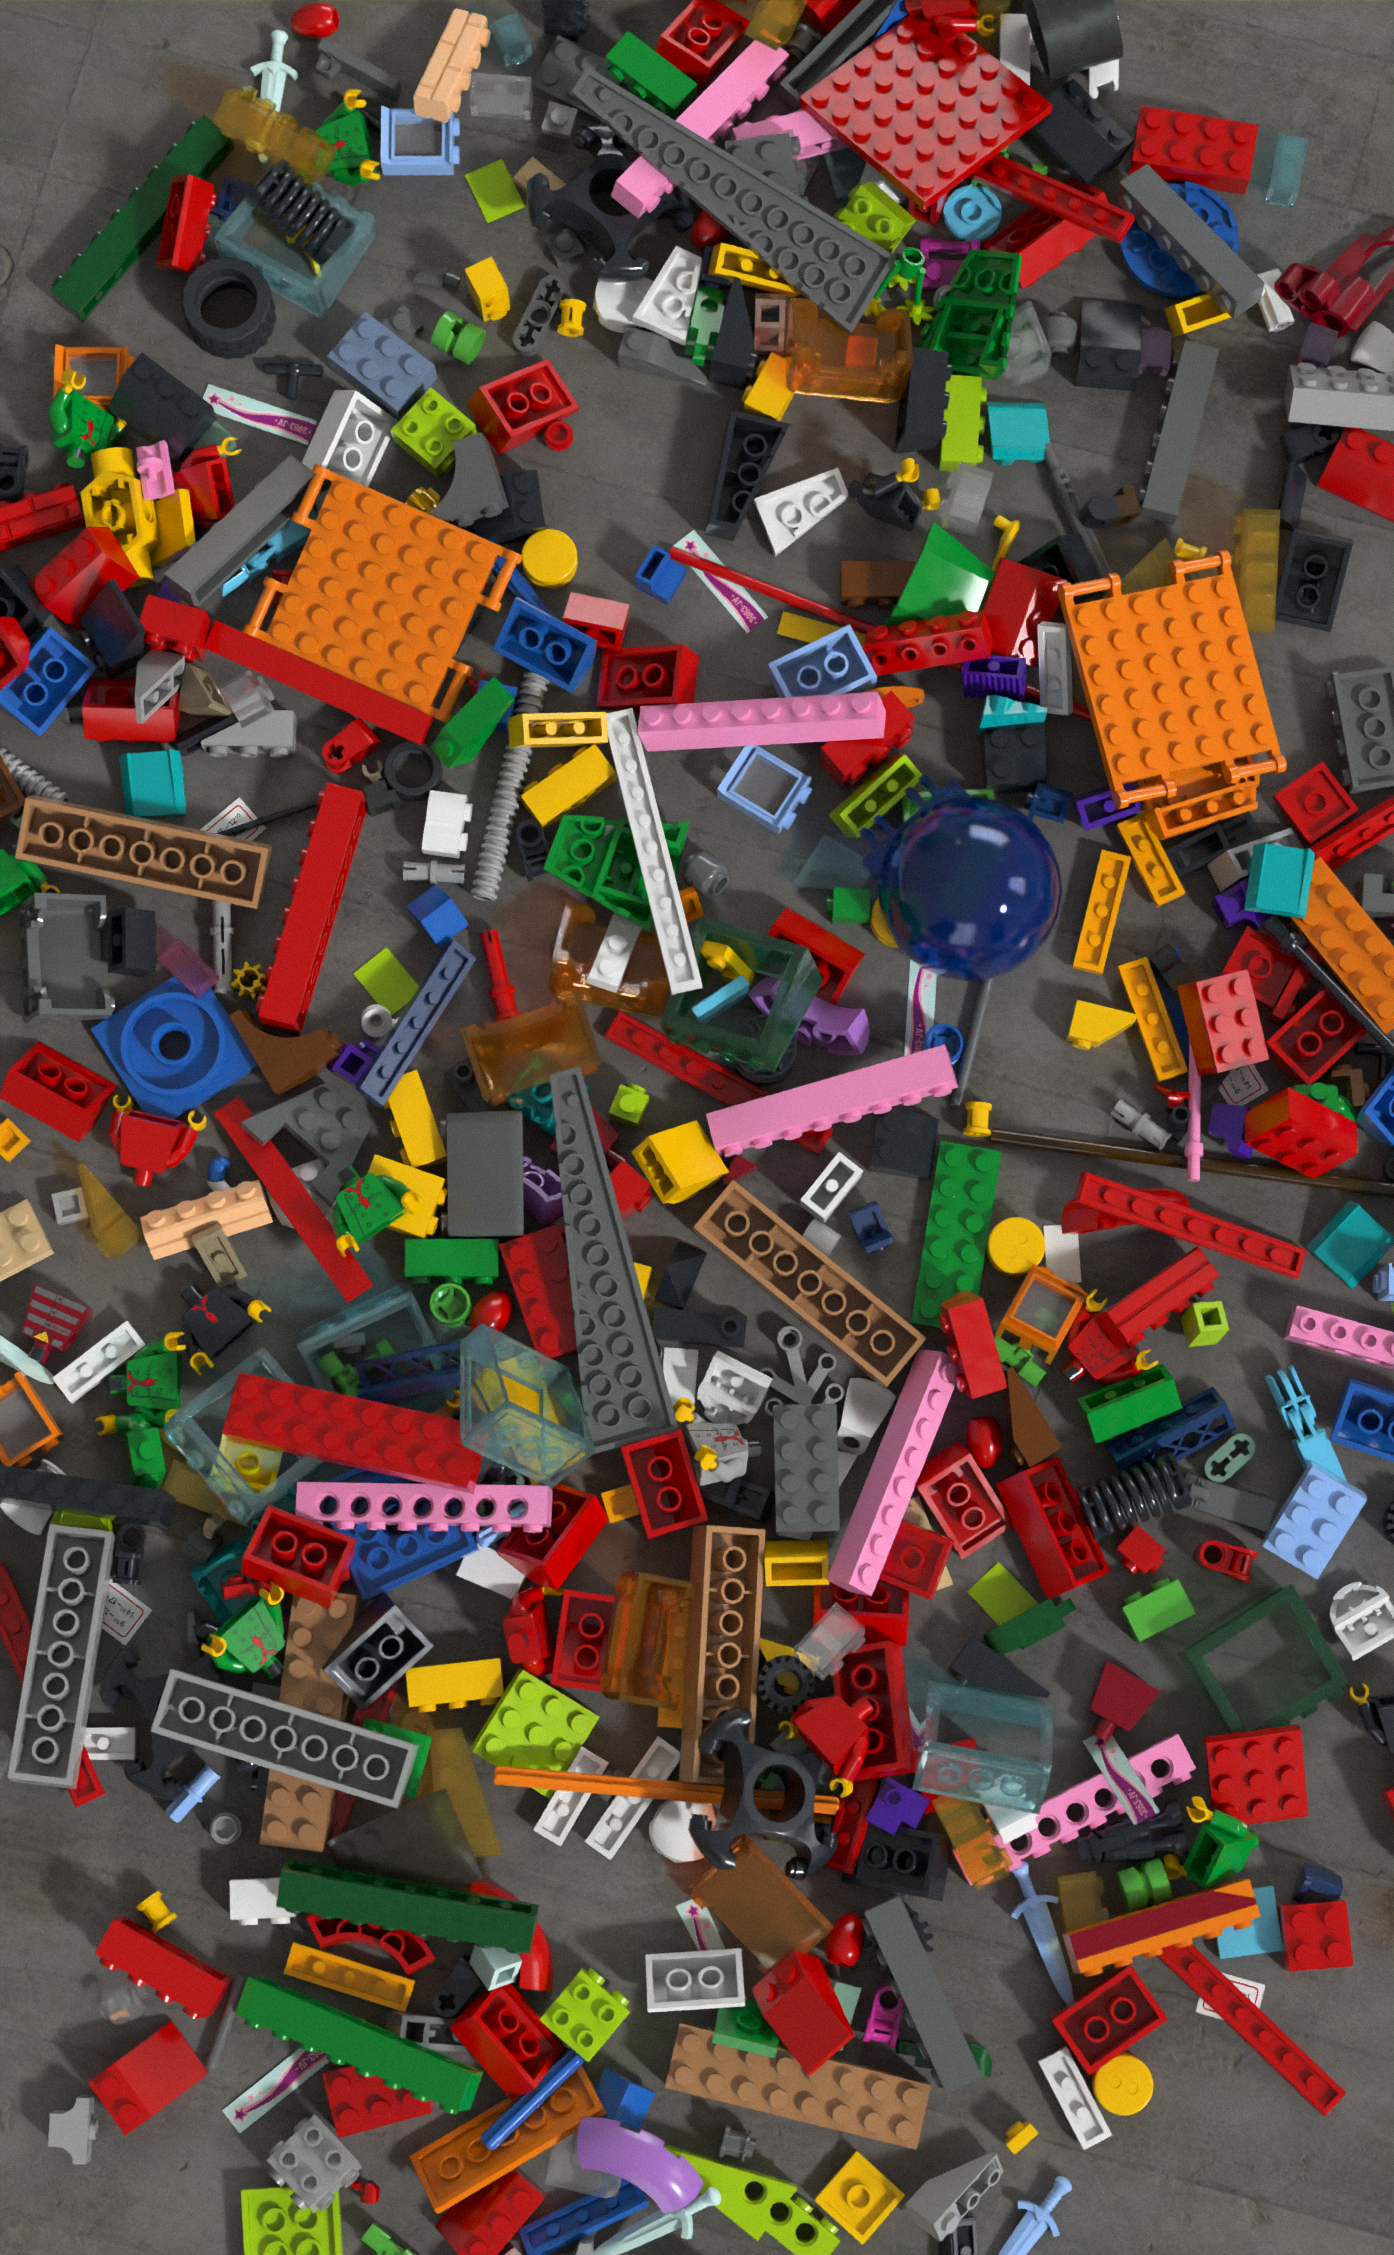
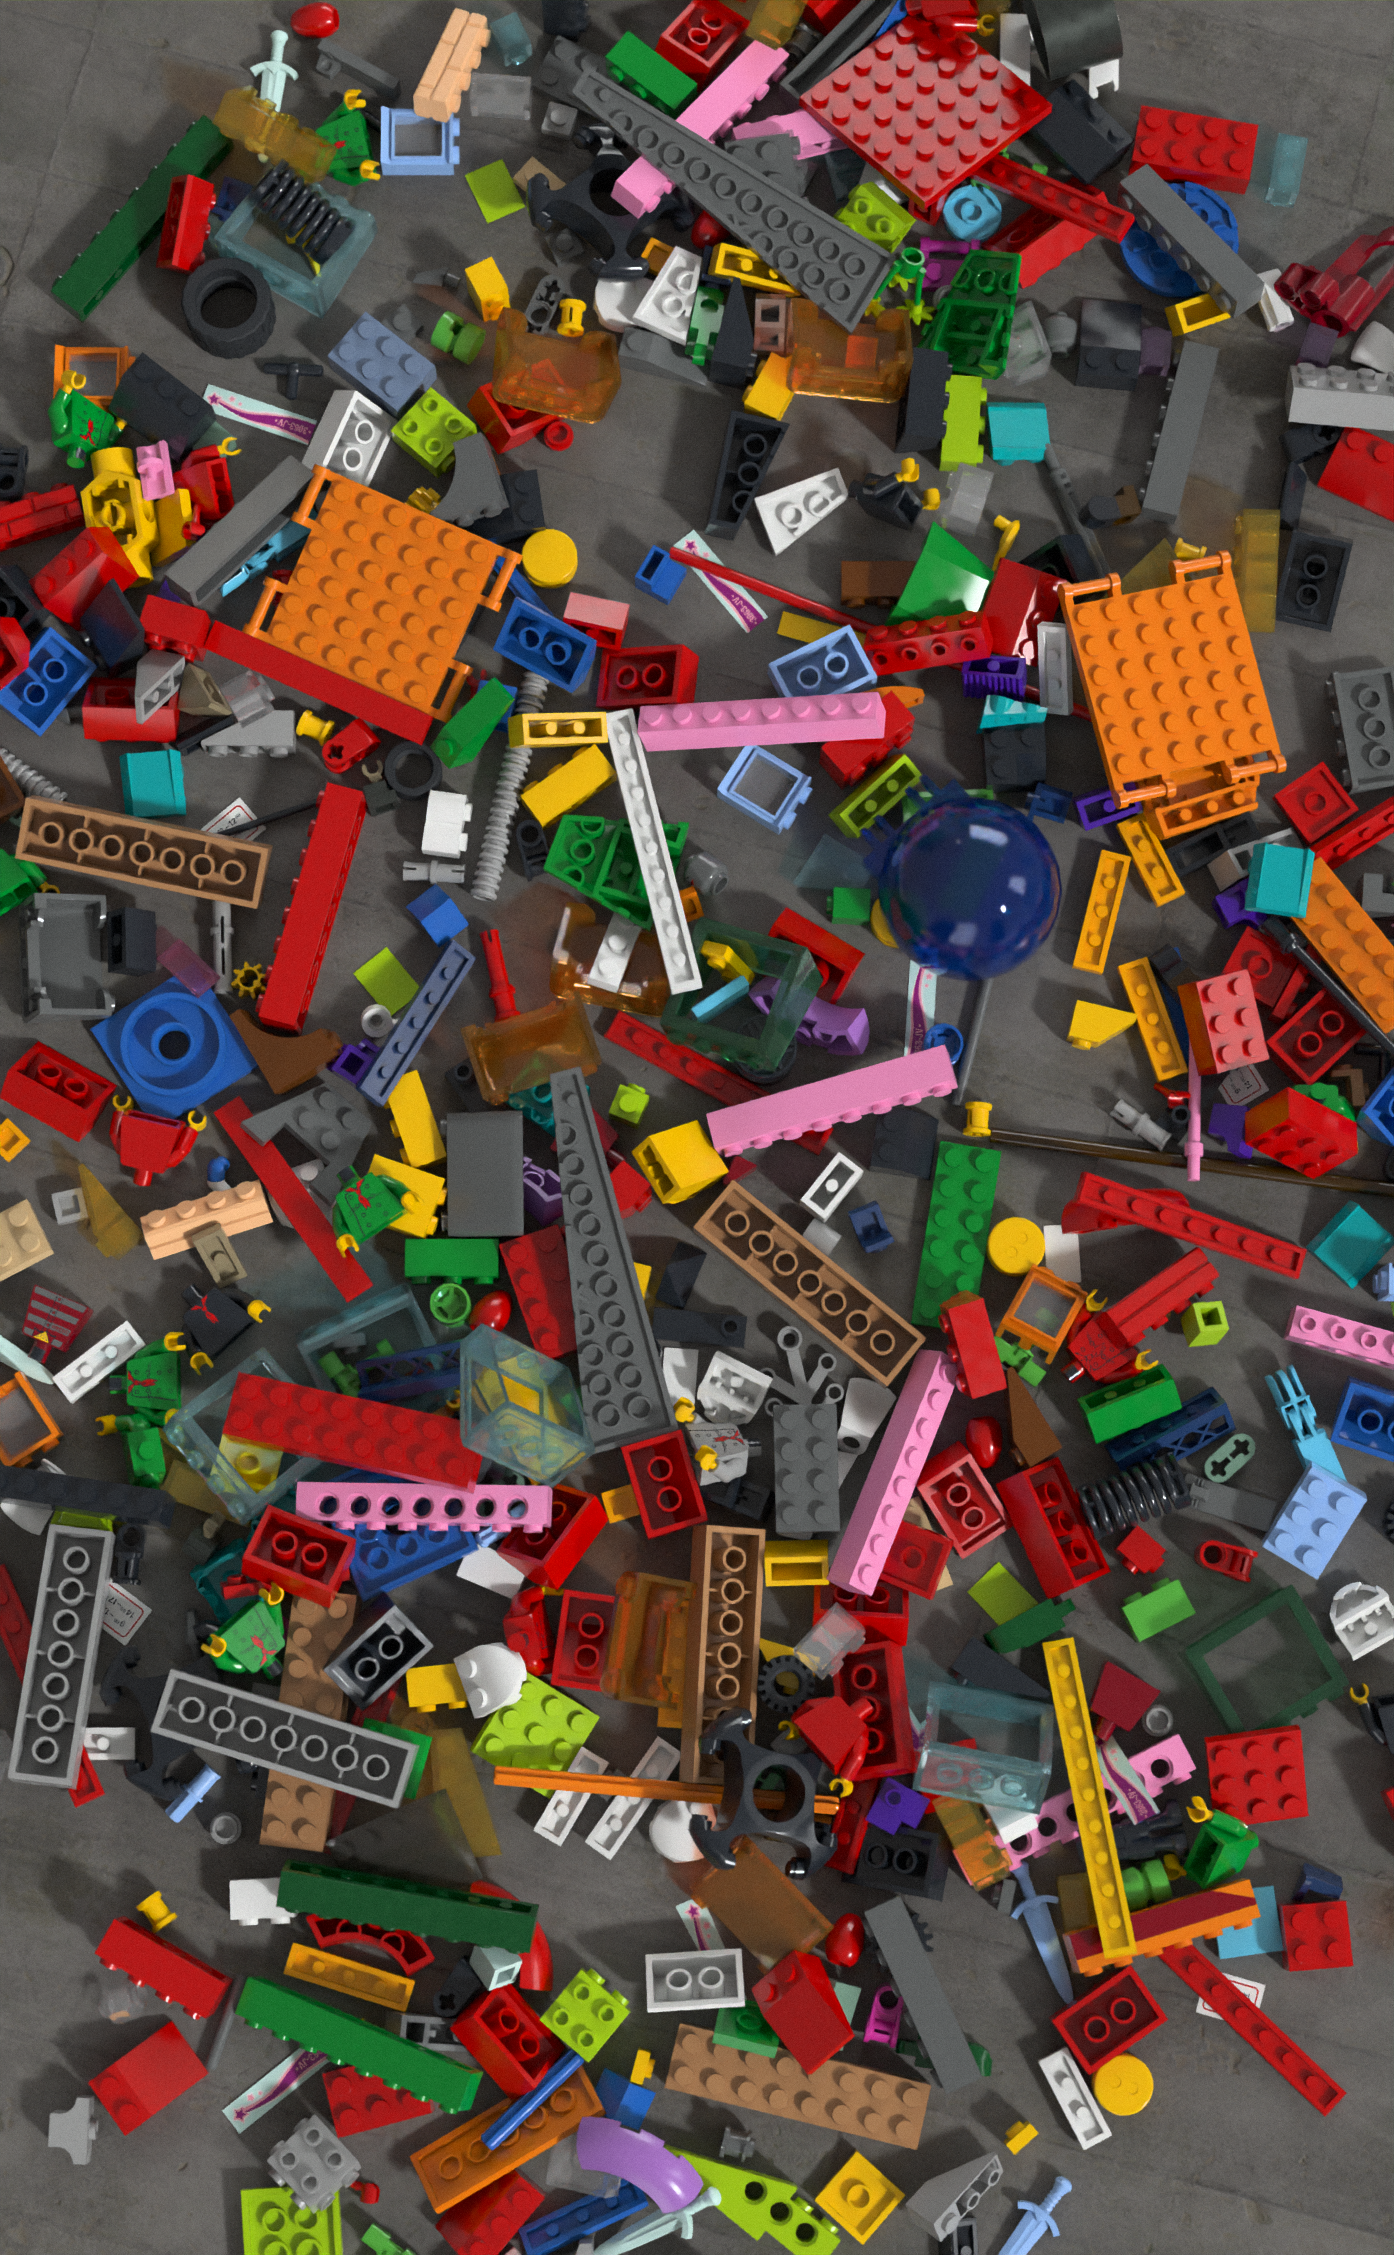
none -> red hand [181,505,205,542]
none -> yellow bush [296,709,335,746]
none -> white slope [454,1642,527,1719]
none -> clear orange windscreen [491,306,622,424]
none -> yellow plate [630,2047,655,2085]
none -> light orange plate [641,237,674,276]
none -> dark grey plate [991,1877,1017,1913]
none -> yellow plate [1042,1637,1137,1959]
none -> light grey plate [1141,1705,1174,1737]

